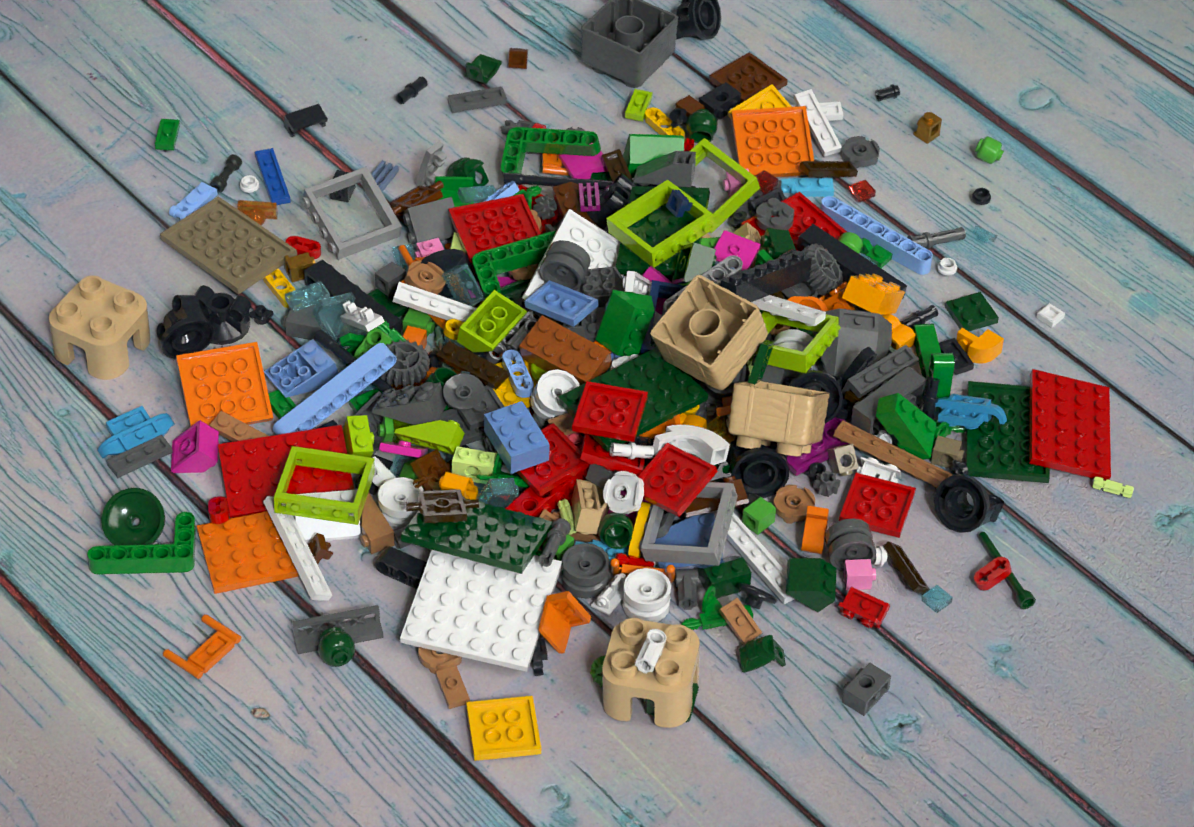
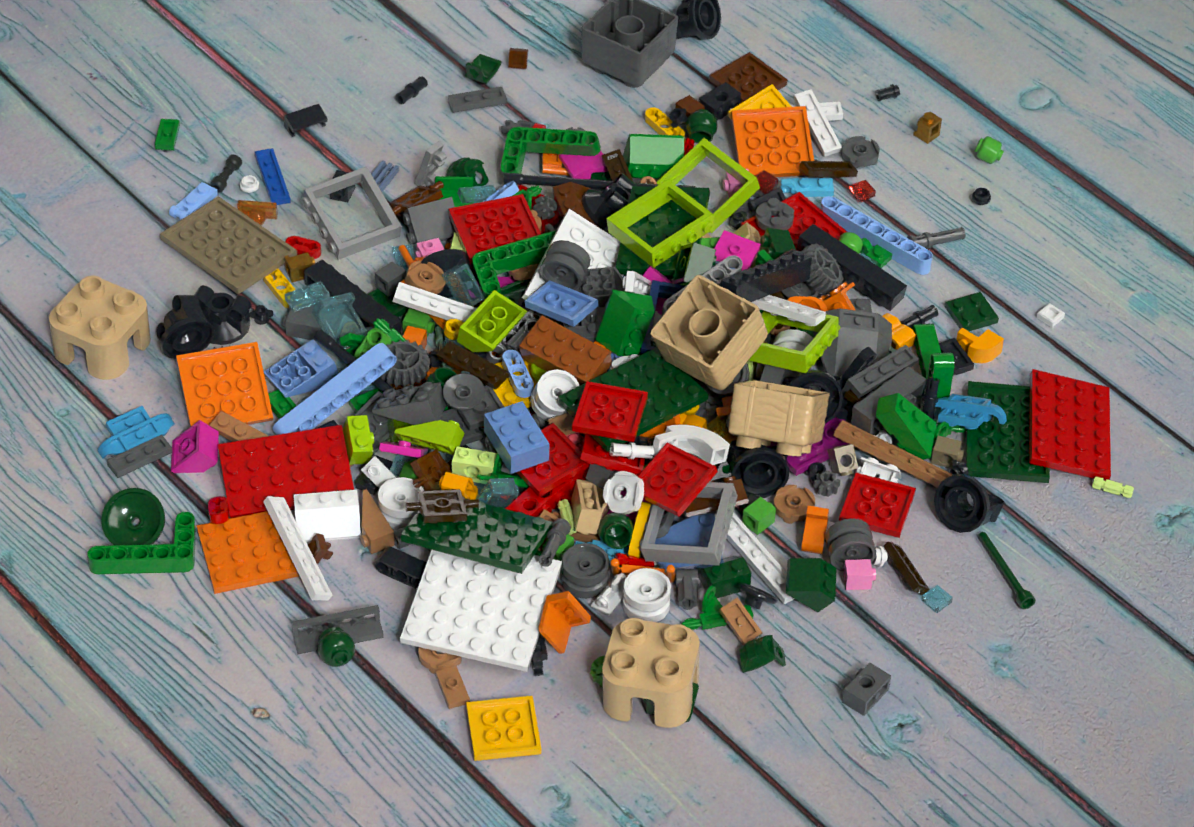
orange plate [163,614,242,679] -> none
lime window [274,446,375,525] -> none
white plate [340,301,385,332] -> none
bright green plate [378,417,394,442] -> none
magenta tile [579,182,600,212] -> none
lime plate [625,89,653,121] -> none
dark grey slope [633,150,696,187] -> none
white piece [635,629,667,673] -> none
dark blue tile [666,190,693,217] -> none
dark green plate [748,340,774,385] -> none
red bracket [838,587,890,629] -> none
light orange brick [842,274,905,315] -> none
white plate [938,258,957,276] -> none
clear light blue plate [973,226,998,243] -> none
red beam [974,557,1012,591] -> none

